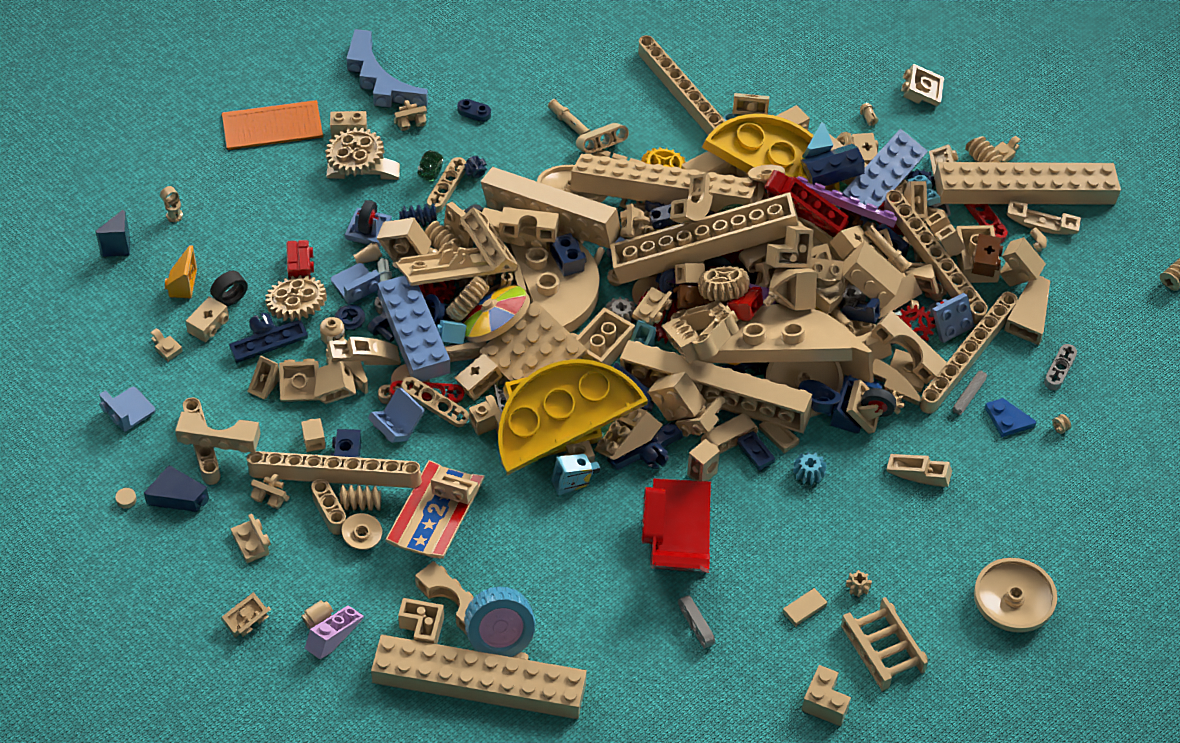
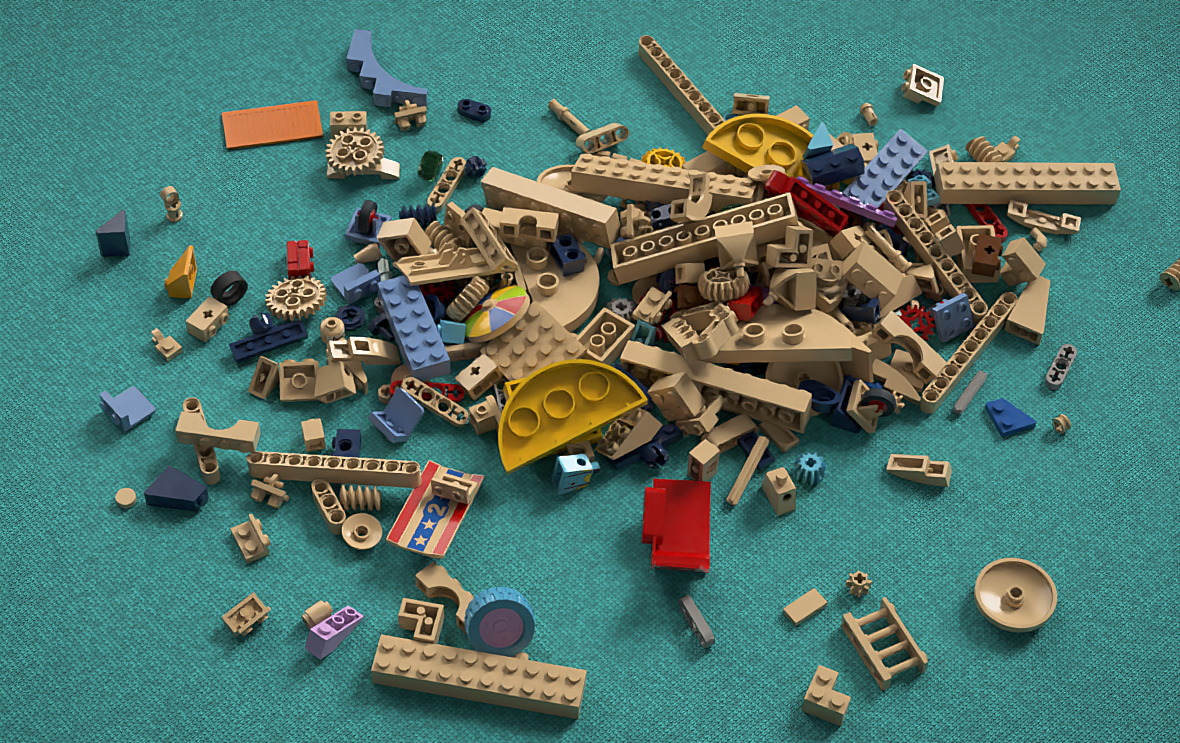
none -> tan piece [714,221,759,278]
none -> tan axle [726,436,769,506]
none -> tan torso [761,467,796,516]

